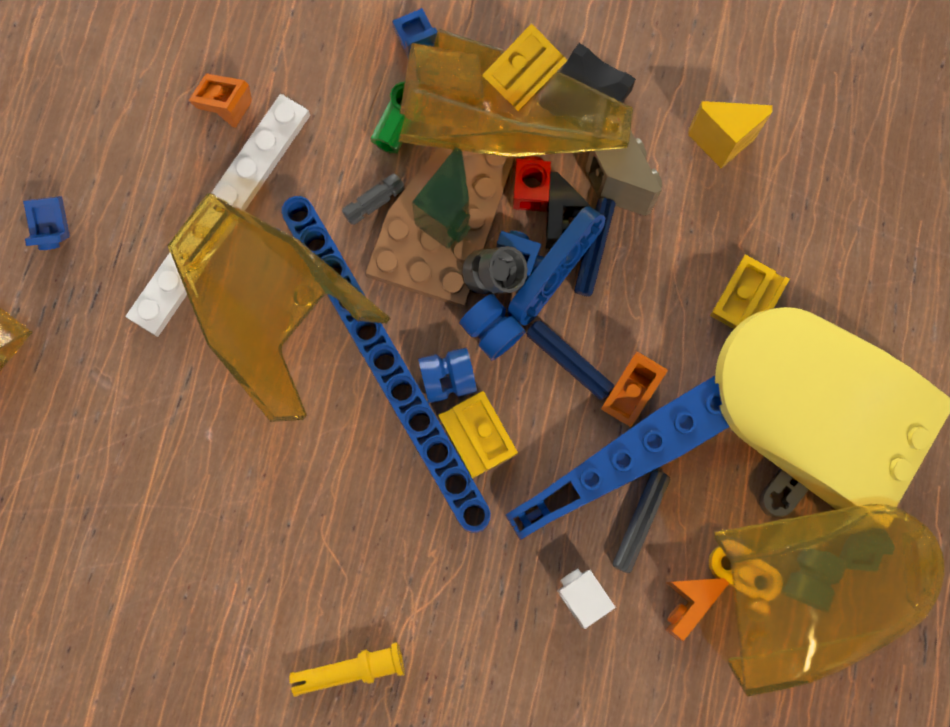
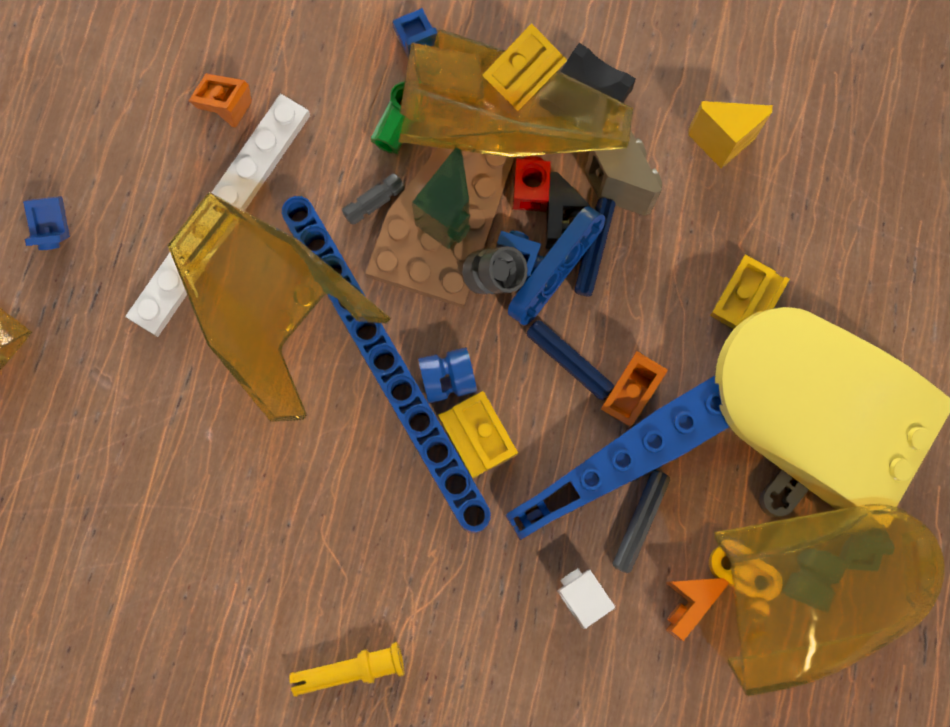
blue wheel [459,294,526,361] -> none

